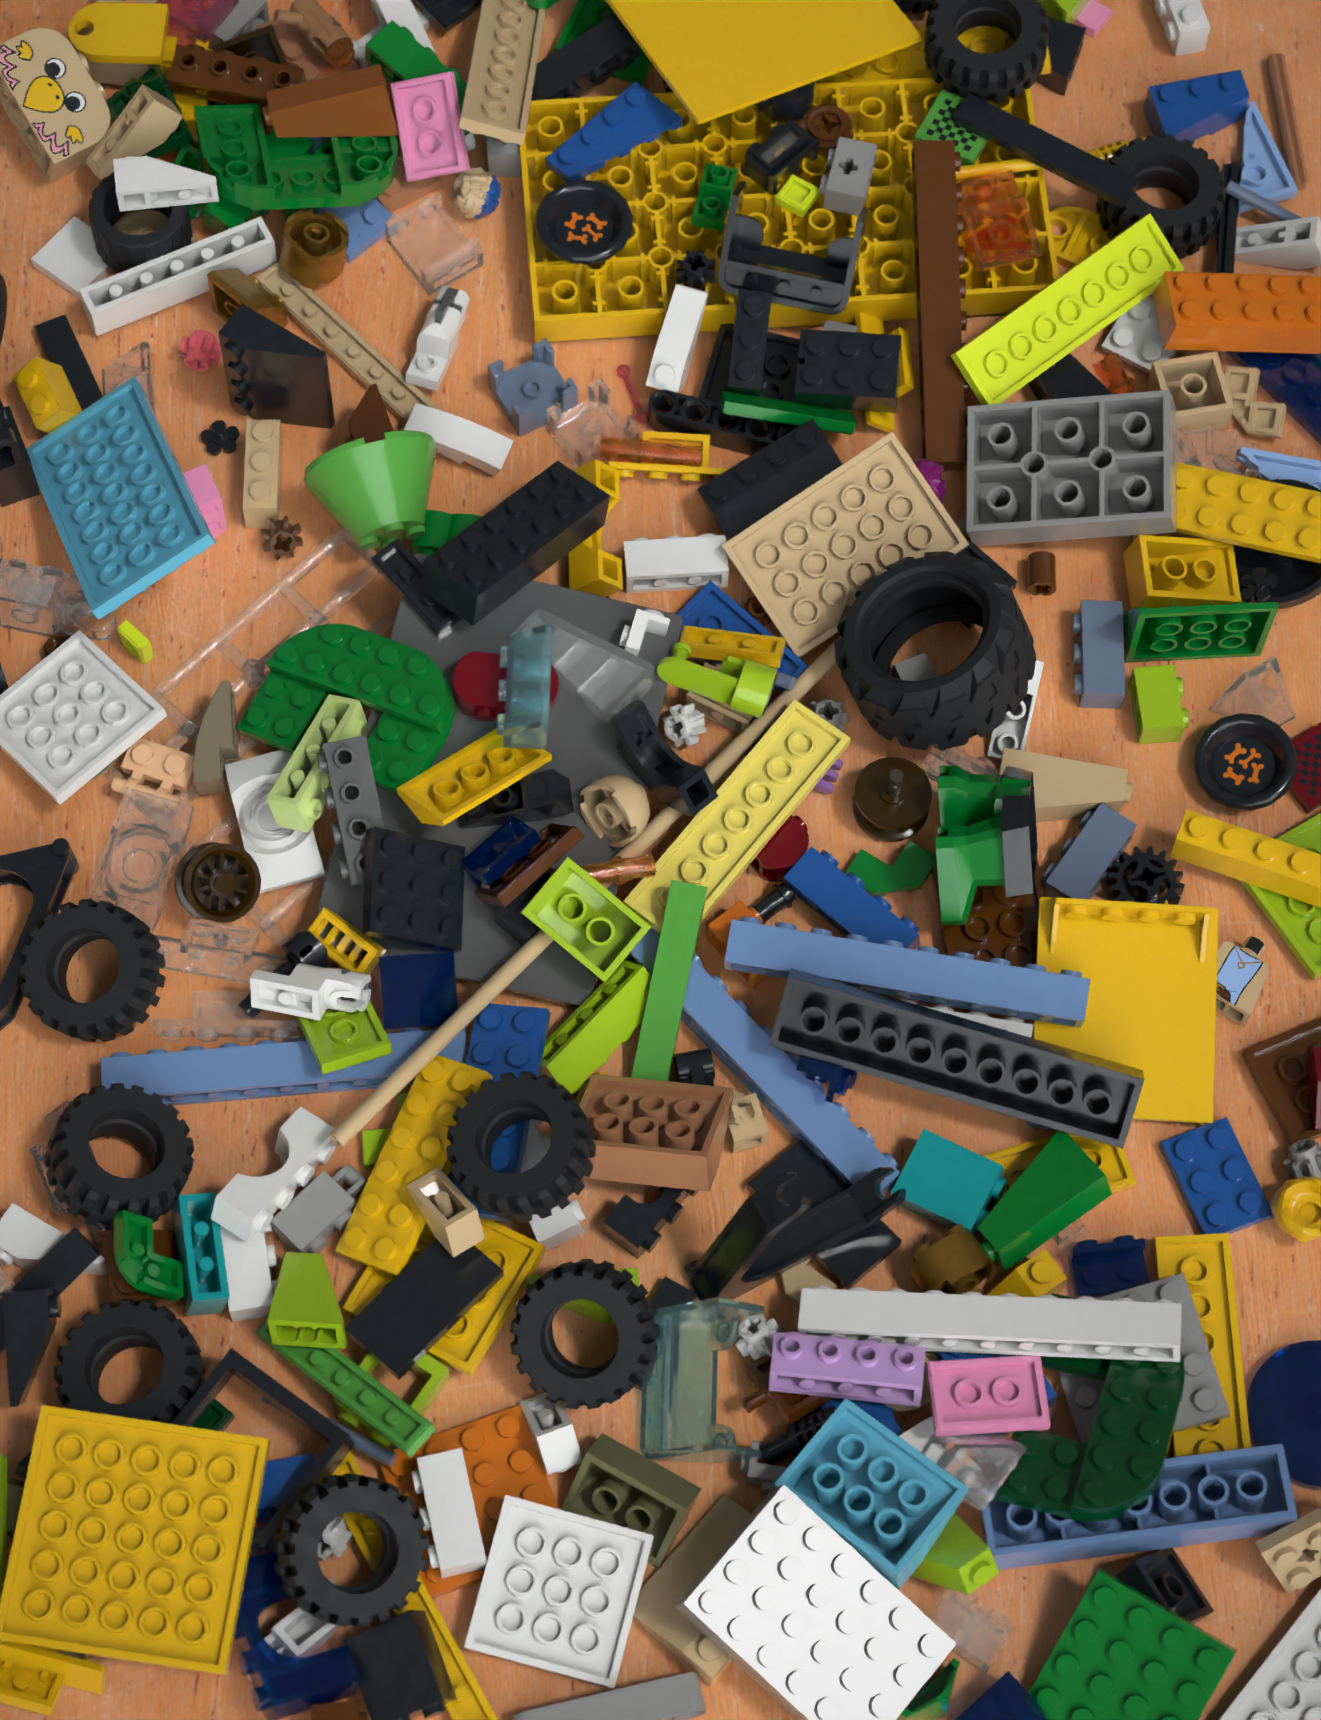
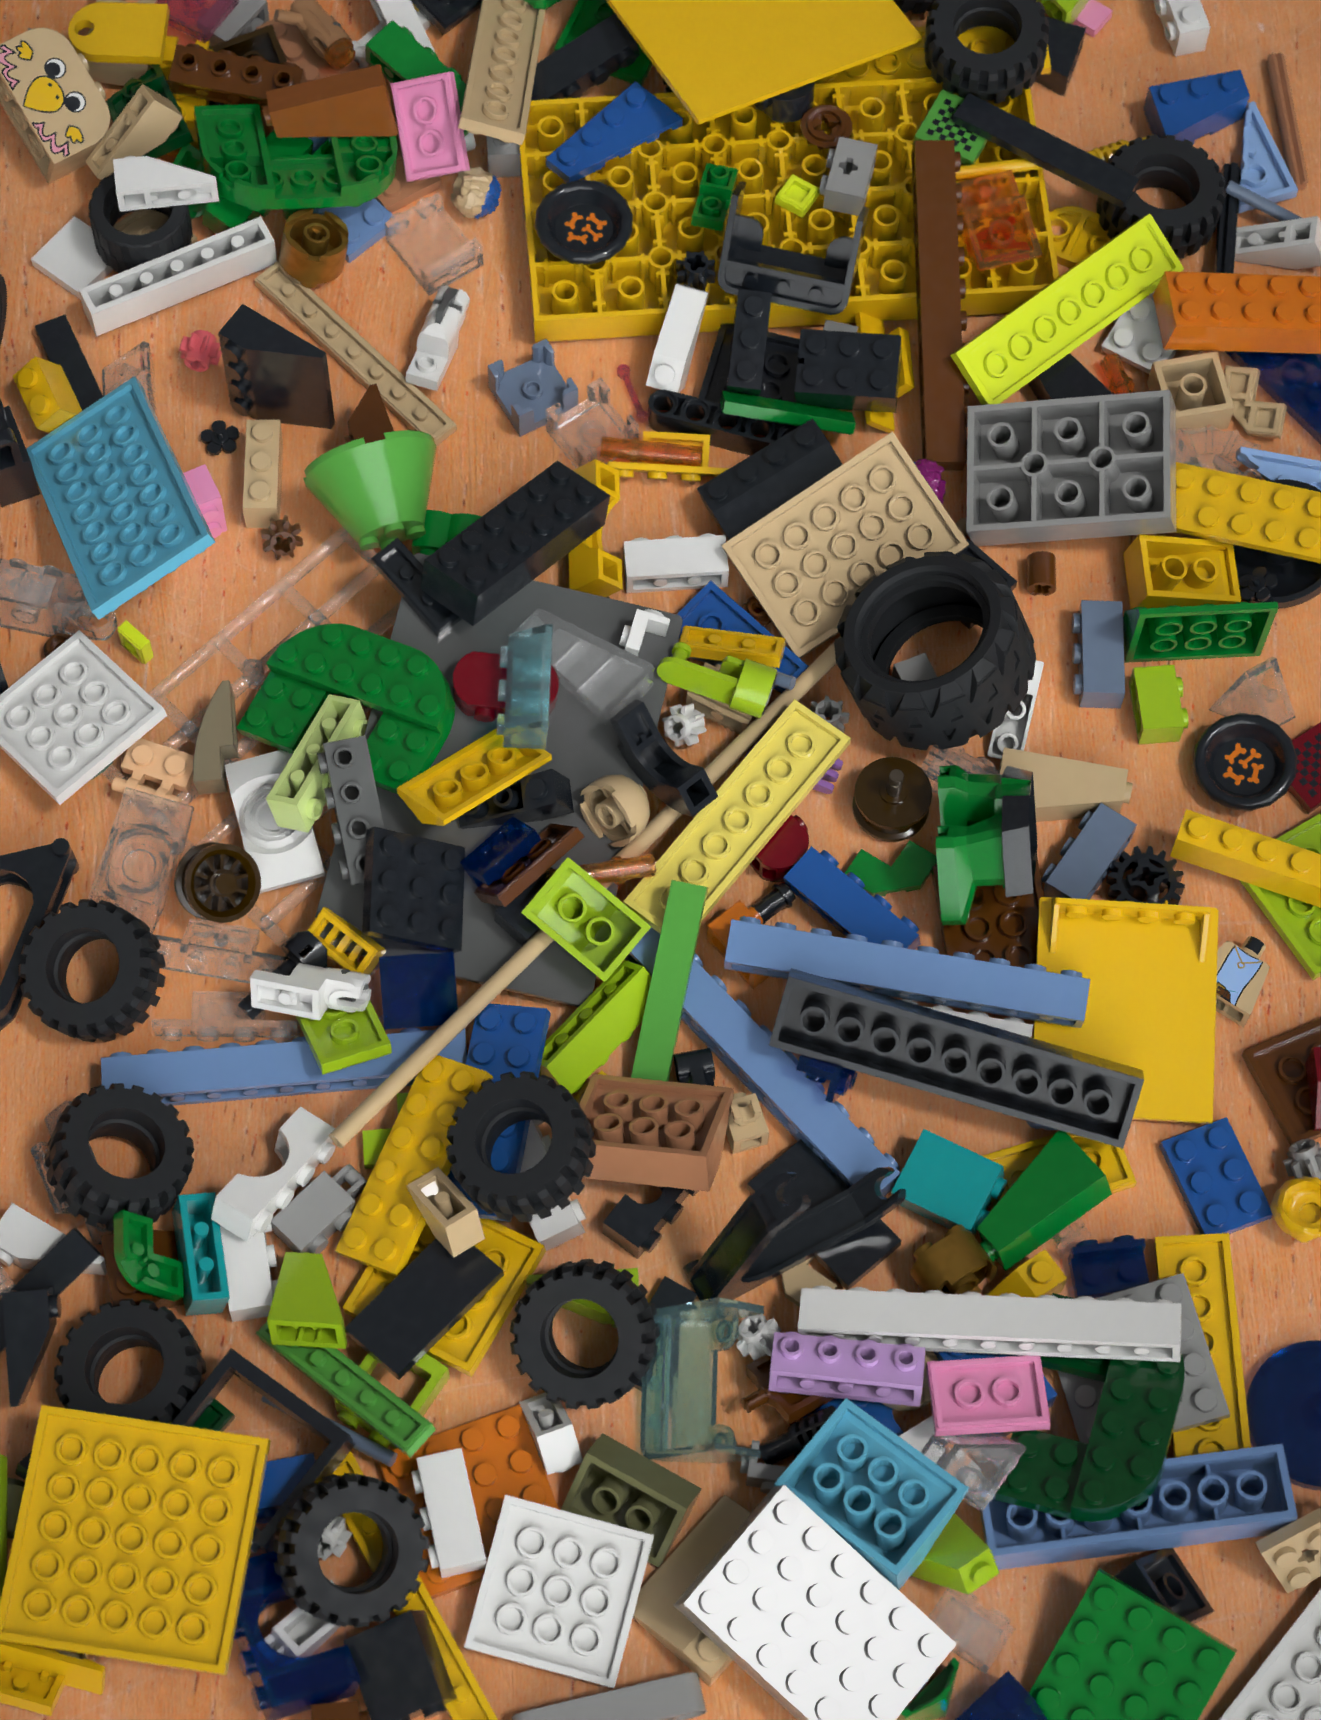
pearl gold slope [207,268,288,328] -> none
white slope [403,403,513,476] -> none
black window [744,119,820,196] -> none

